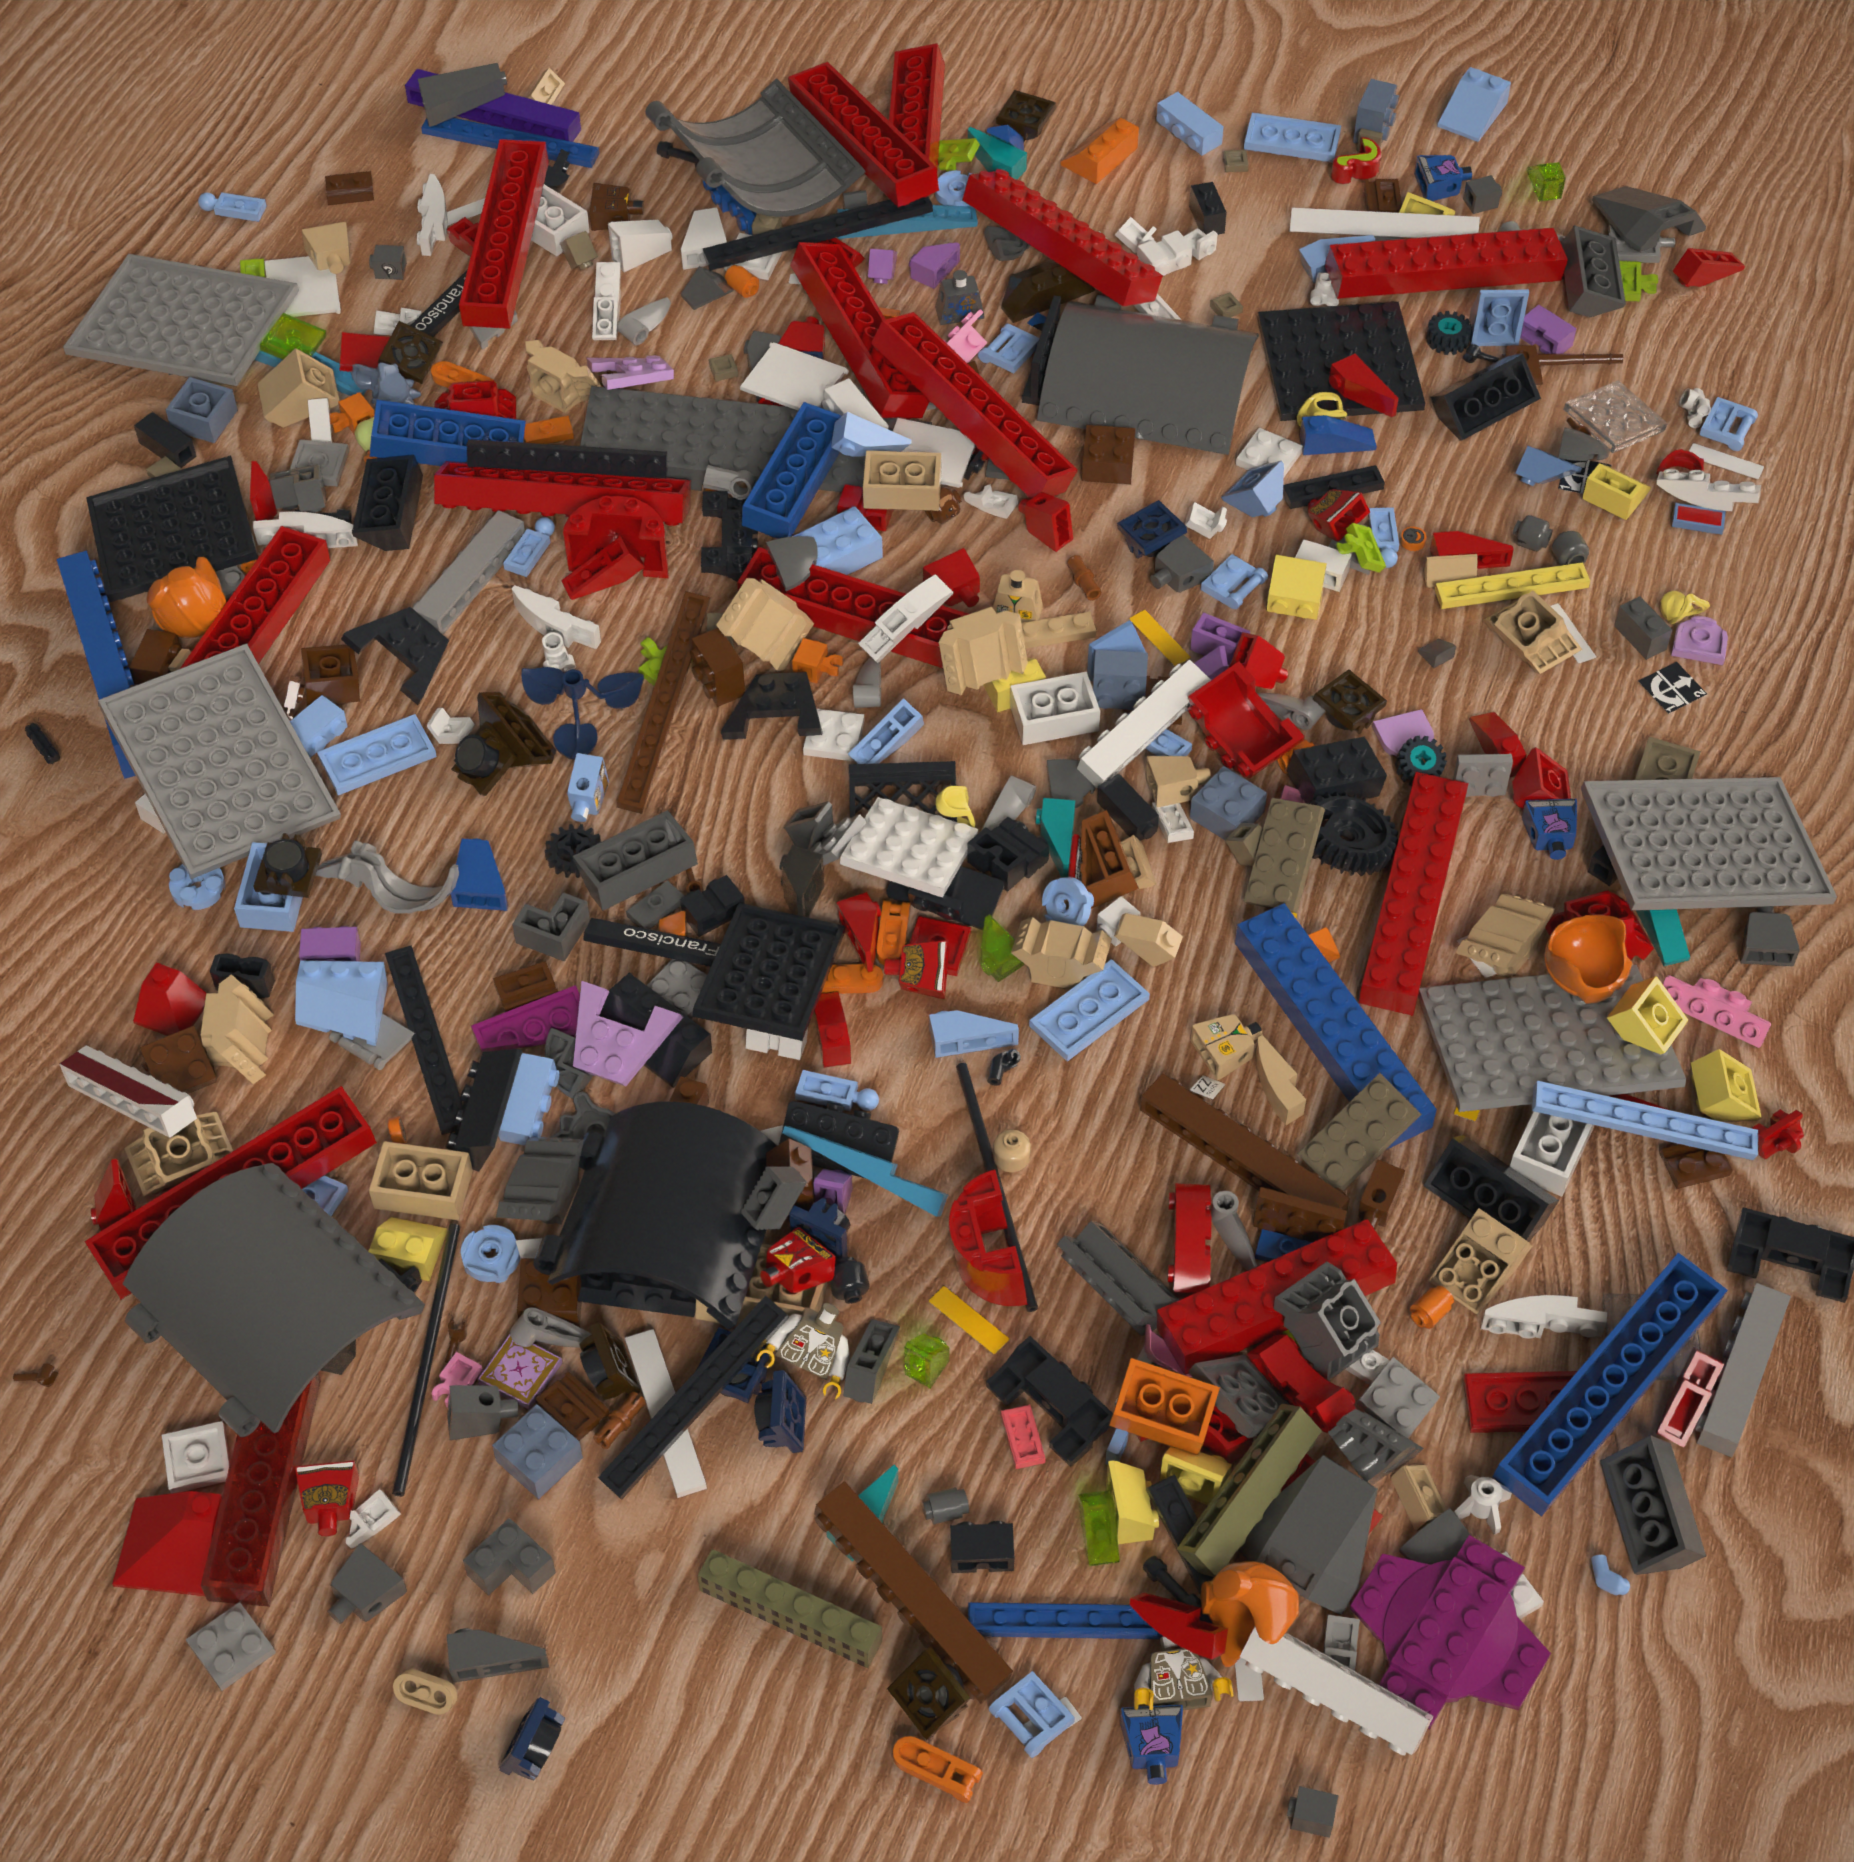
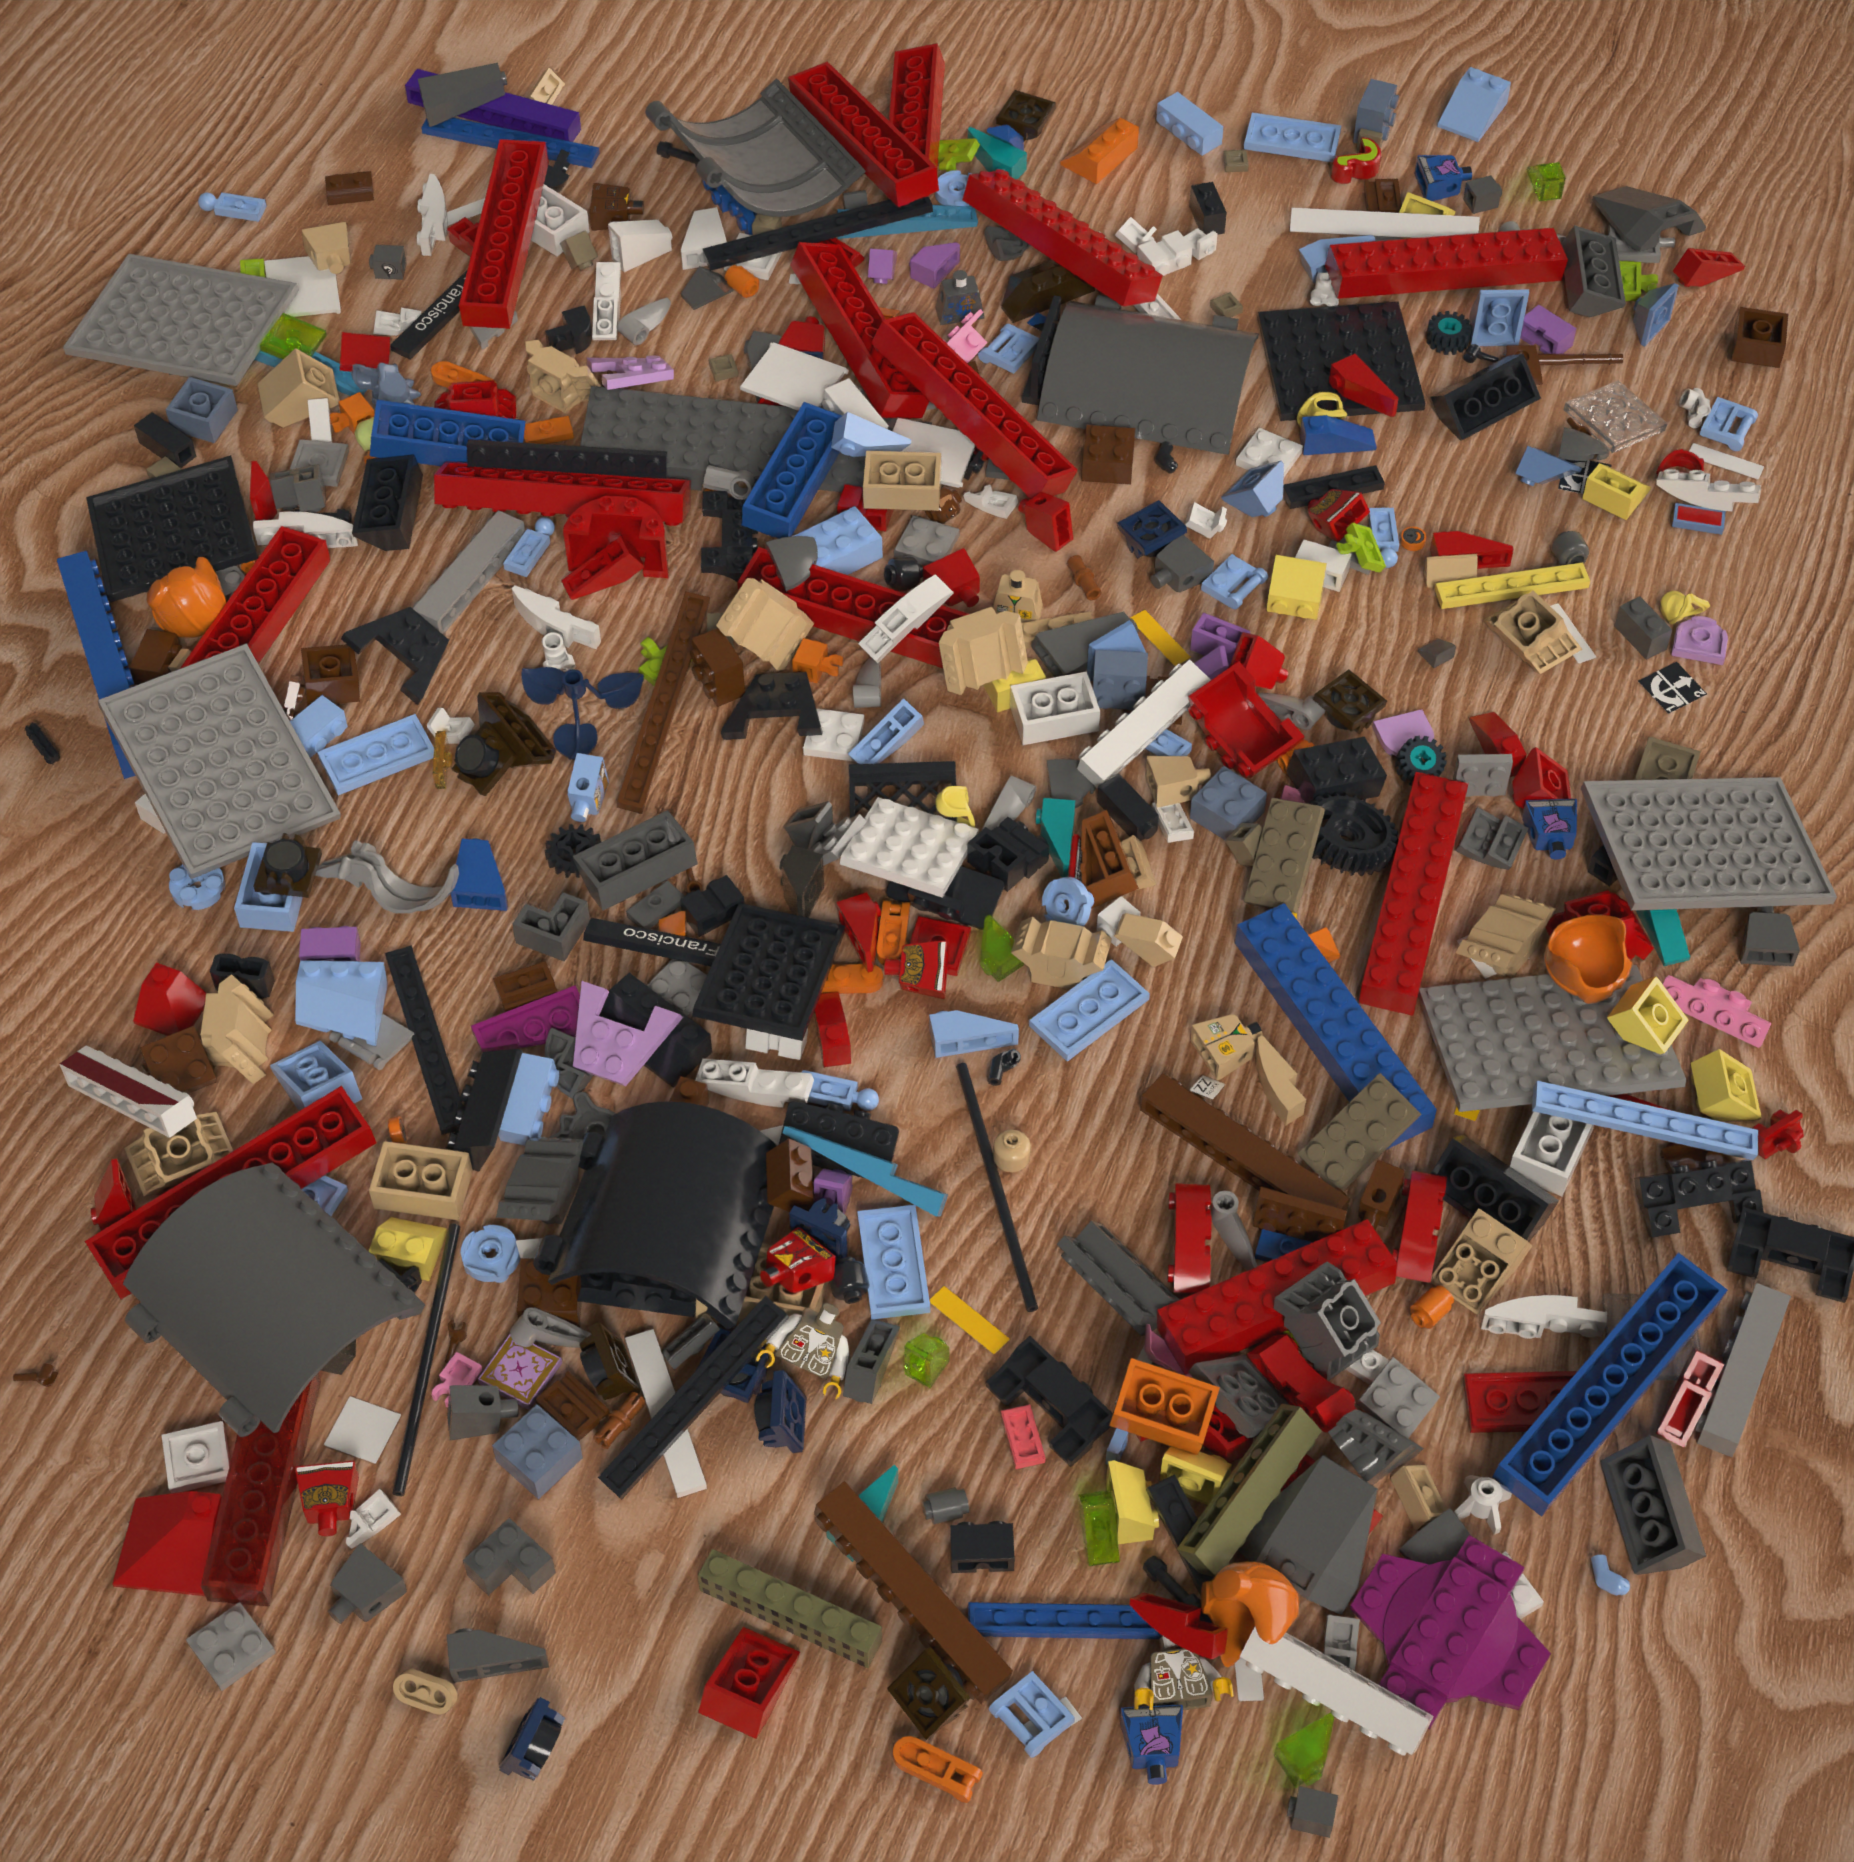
dark brown piece [378,321,443,384] -> none
dark grey brick [741,1167,807,1230] -> none
red cylinder [949,1169,1028,1306] -> none
dark grey head [1513,515,1553,552] -> none
none -> light blue slope [270,1041,362,1111]
none -> white sticker [324,1396,401,1464]
none -> clear yellow plate [432,731,452,789]
none -> black brick [545,306,592,354]
none -> dark grey plate [662,1312,720,1369]
none -> white slope [695,1059,814,1108]
none -> red slope [698,1627,800,1739]
none -> light blue plate [857,1205,930,1320]
none -> black head [884,556,923,591]
none -> light grey plate [894,515,960,566]
none -> dark grey slope [1031,612,1139,677]
none -> black arm [1155,442,1178,474]
none -> clear neon green slope [1274,1712,1334,1788]
none -> red brick [1392,1170,1447,1283]
none -> dark grey slope [1456,807,1529,870]
none -> medium blue slope [1633,283,1679,347]
none -> black bracket [1634,1160,1764,1237]
none -> reddish brown brick [1731,307,1788,368]

